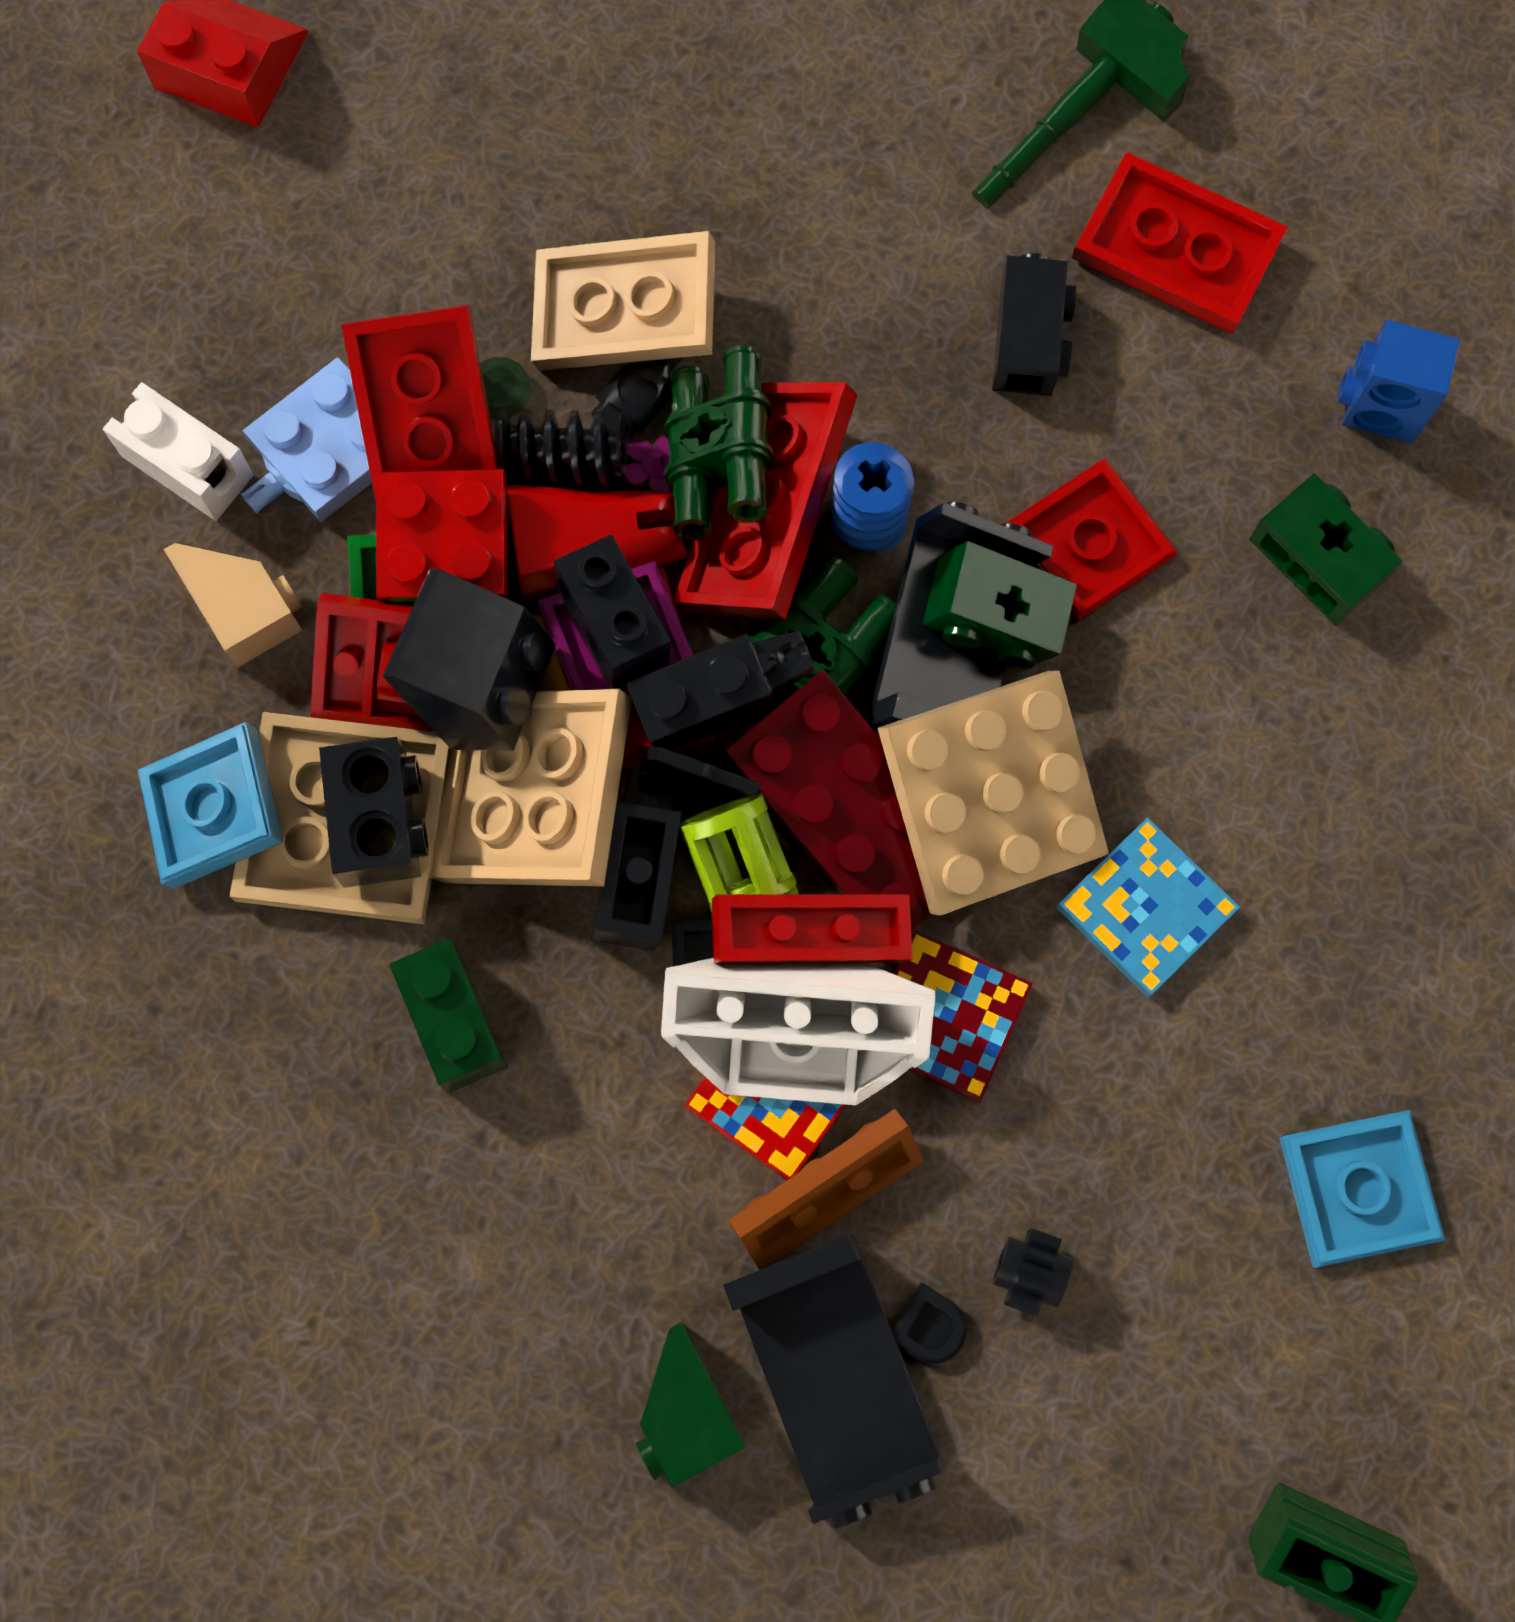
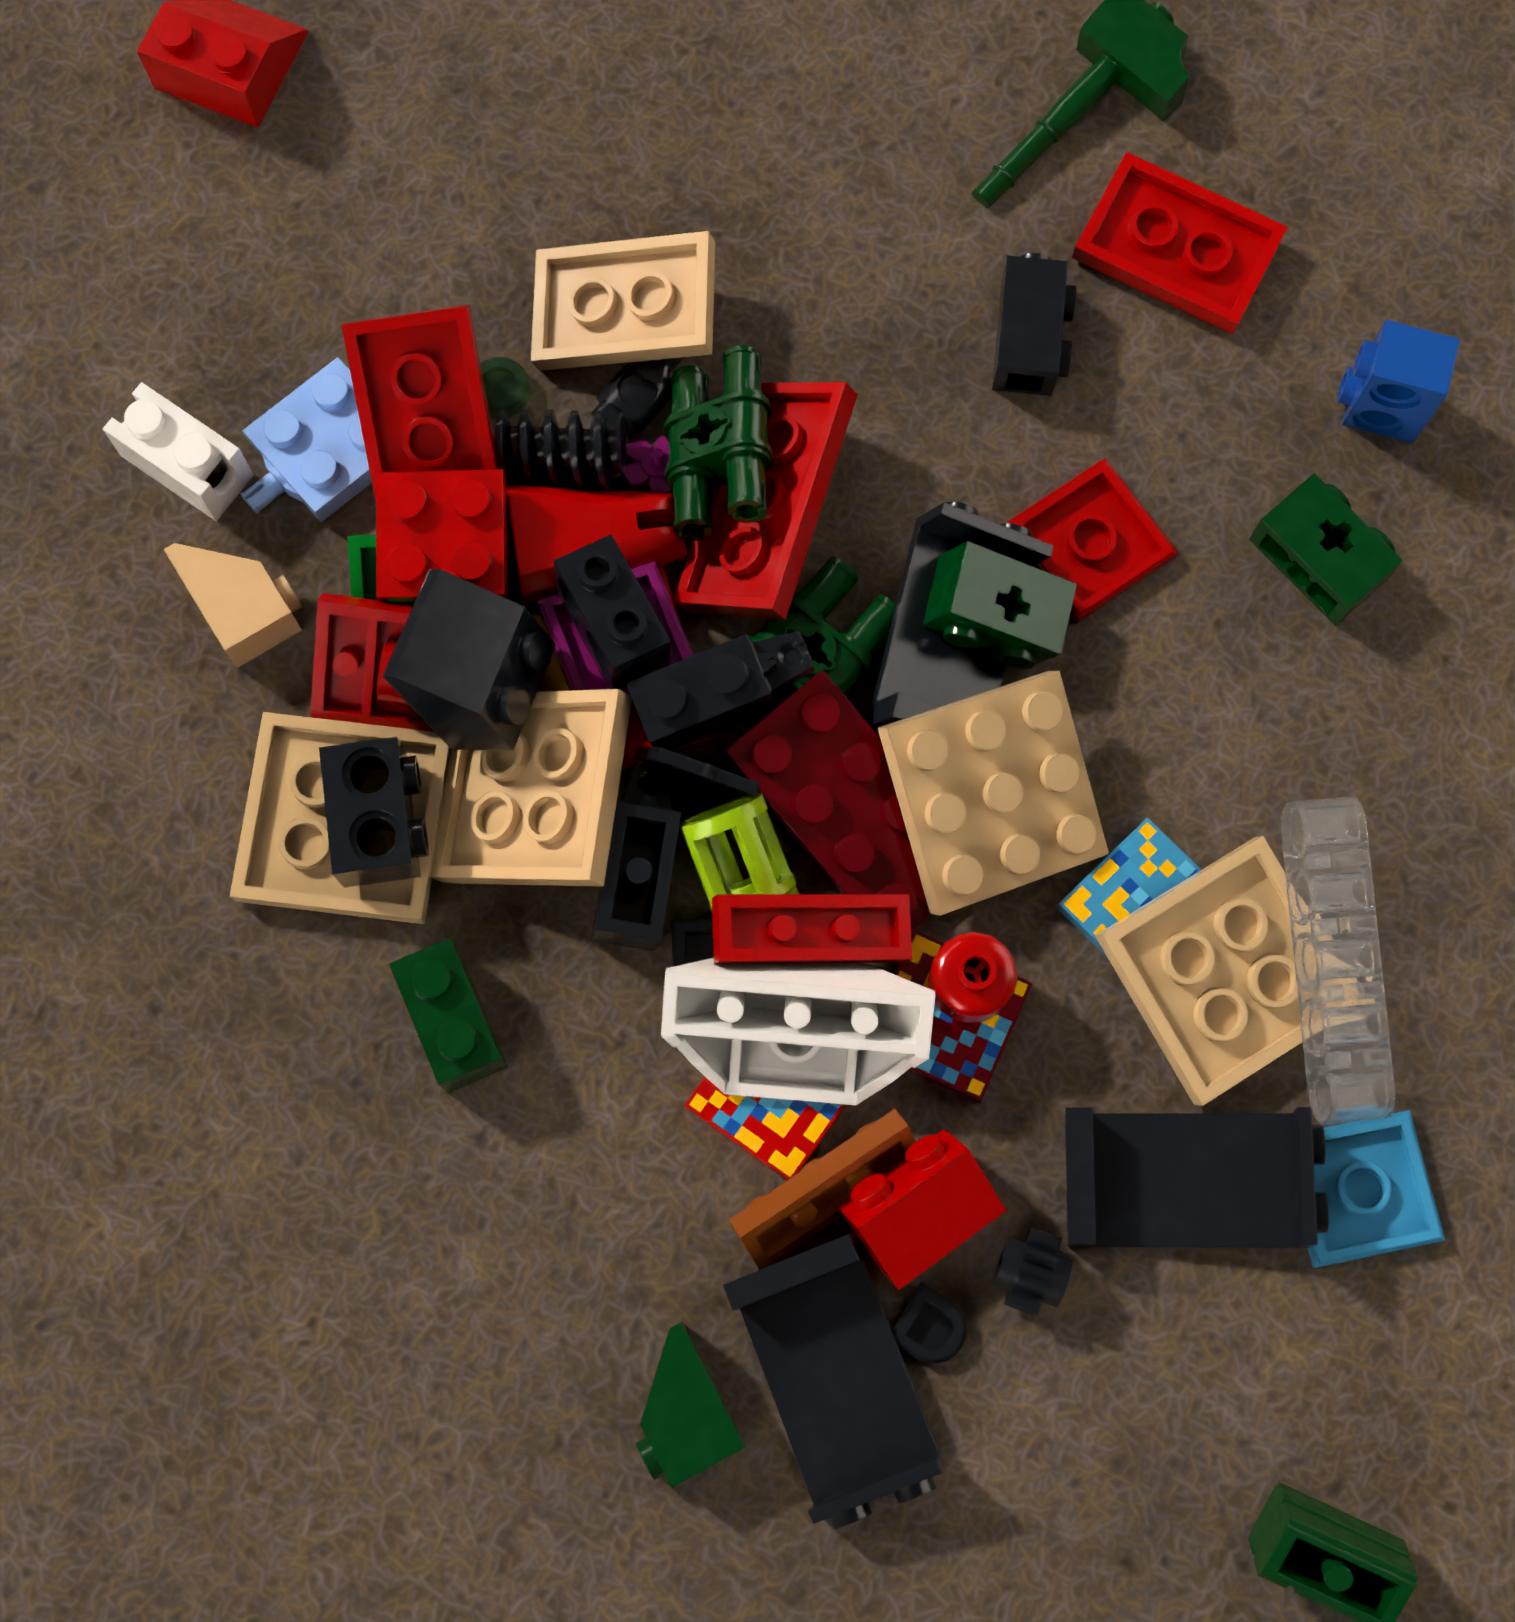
dark azure tile [138,722,283,889] -> none
blue piece [830,442,914,552] -> none
none -> red brick [837,1129,1007,1290]
none -> red head [928,932,1018,1024]
none -> black panel [1065,1107,1329,1248]
none -> tan plate [1095,836,1362,1106]
none -> clear beam [1281,796,1395,1125]

